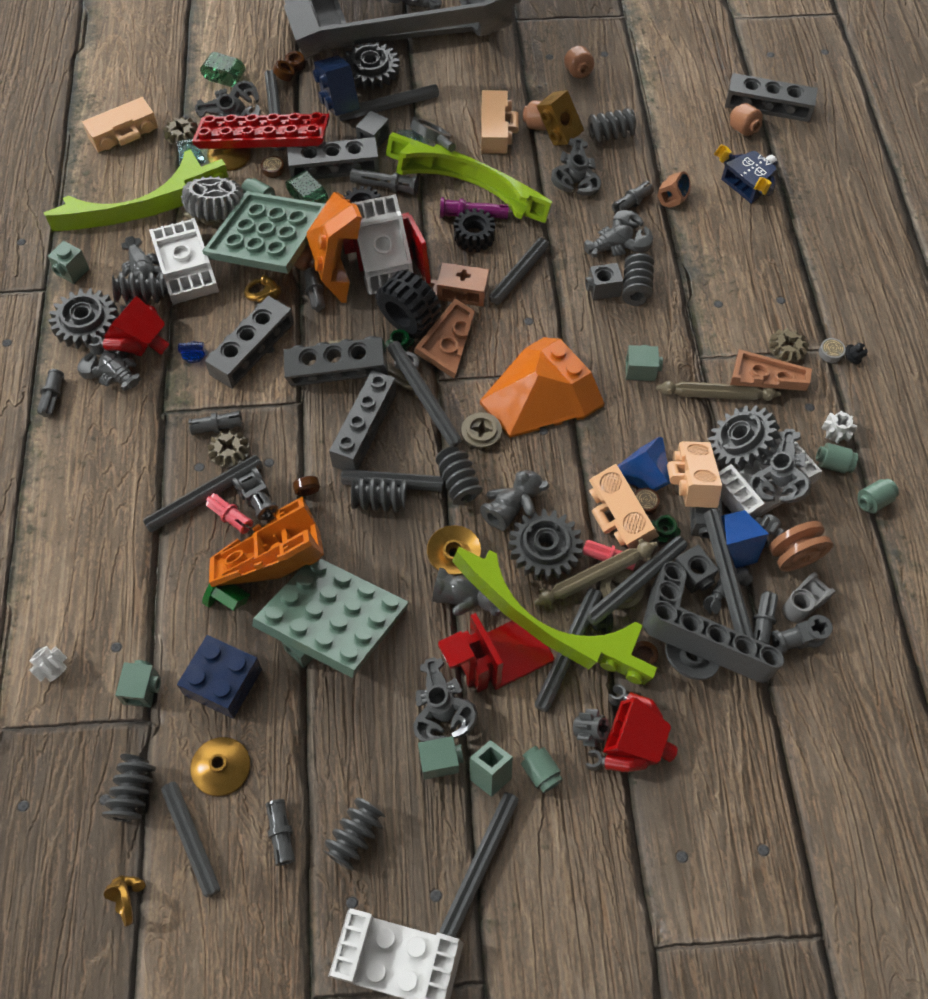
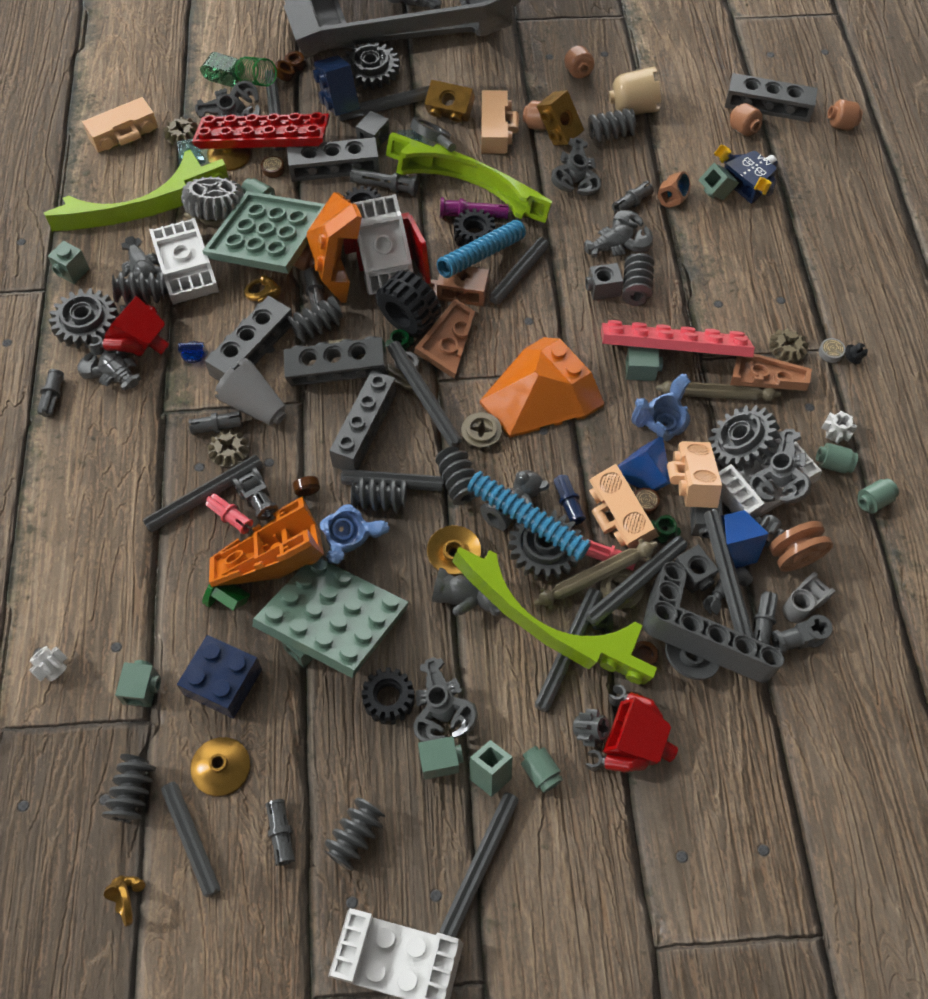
clear green beam [285,171,329,204] -> none
red piece [438,613,554,693] -> none
none -> light grey cone [215,358,286,426]
none -> green piece [235,56,277,87]
none -> dark grey piece [288,296,343,343]
none -> medium blue hair [320,504,390,564]
none -> black tyre [362,667,415,724]
none -> pearl gold brick [424,79,475,122]
none -> dark azure piece [437,220,526,278]
none -> dark azure piece [467,471,591,562]
none -> dark blue axle [554,474,586,525]
none -> coral plate [601,320,755,357]
none -> tan cylinder [609,67,661,114]
none -> medium blue hair [631,374,690,441]
none -> sand green brick [699,163,739,200]
none -> nougat head [827,99,863,131]

